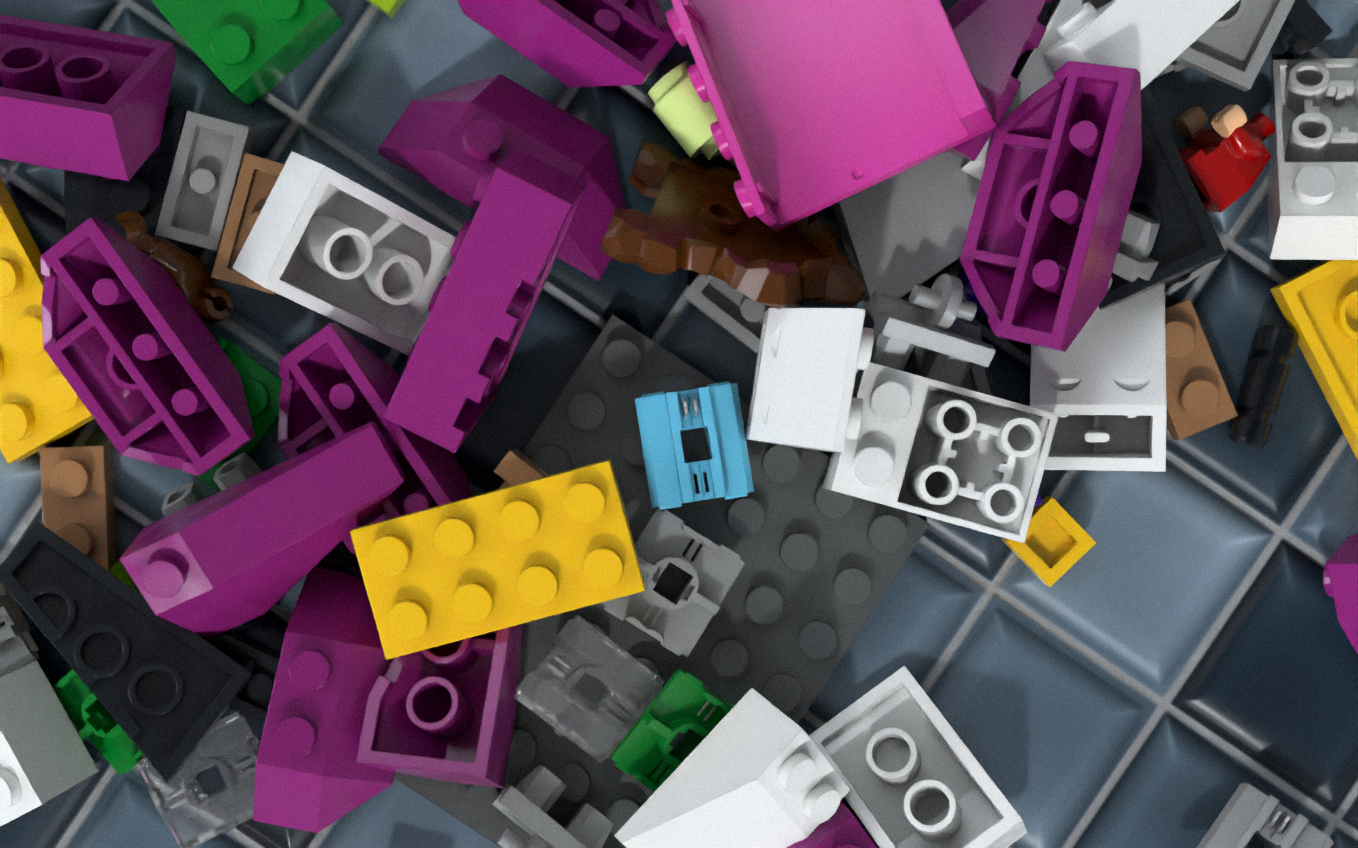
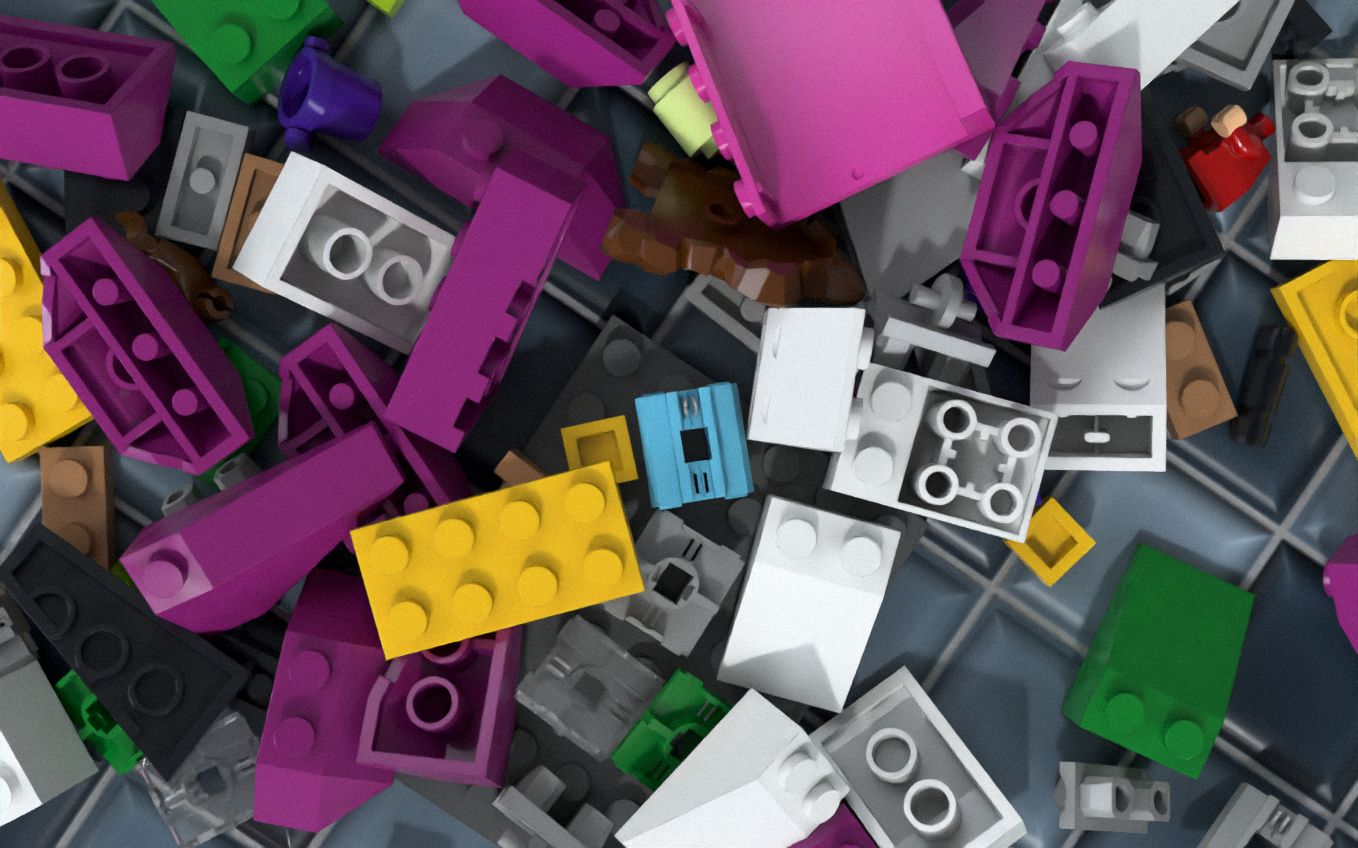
none -> dark purple piece [277,36,383,154]
none -> yellow plate [561,415,639,483]
none -> white slope [716,493,901,714]
none -> light grey hips [1053,762,1170,834]
none -> green slope [1060,542,1255,780]

